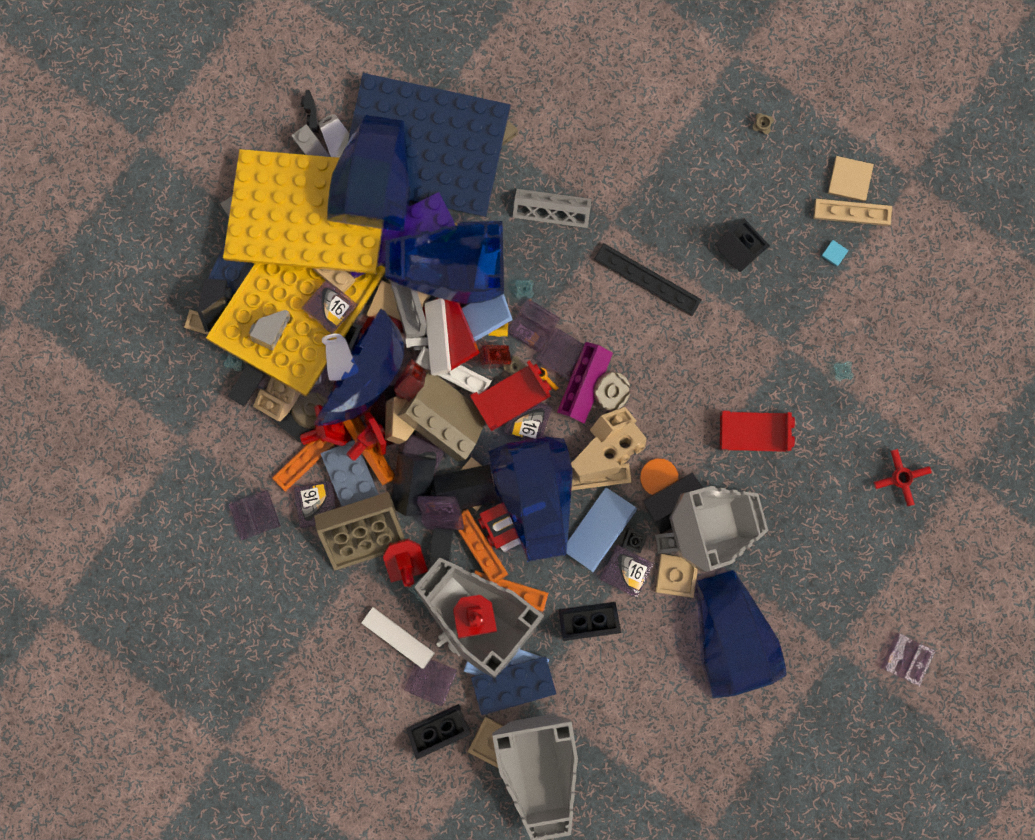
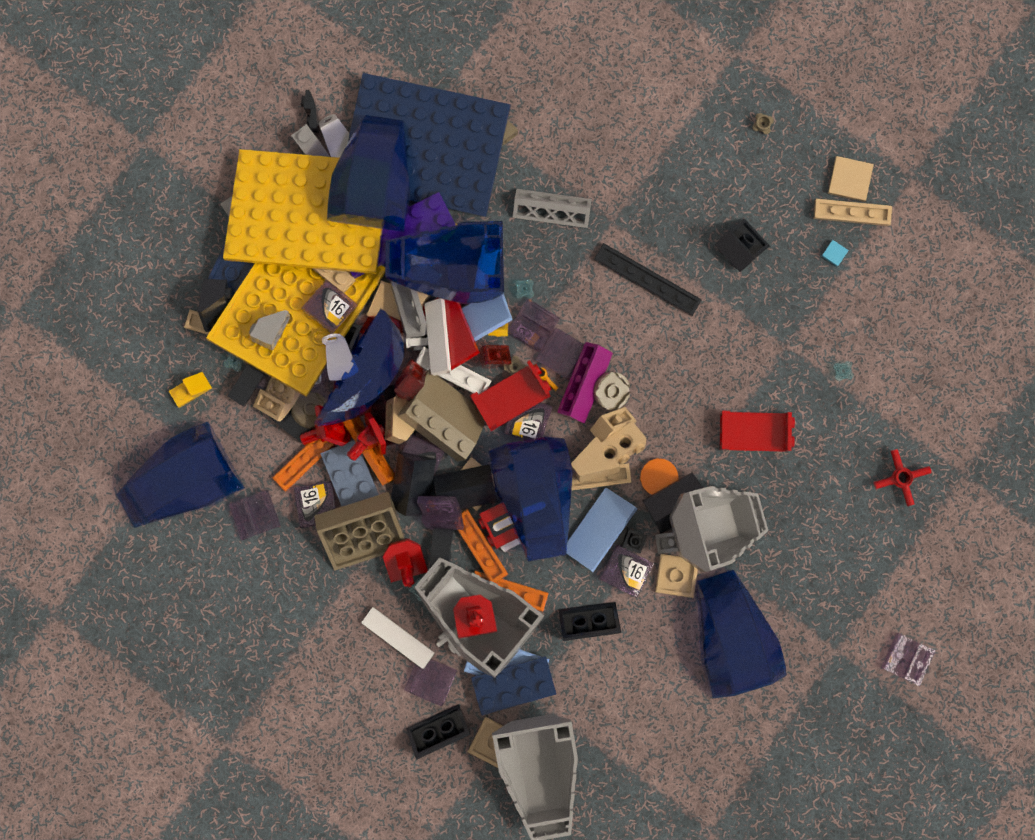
none -> clear blue windscreen [116,422,245,528]
none -> yellow slope [169,372,212,408]

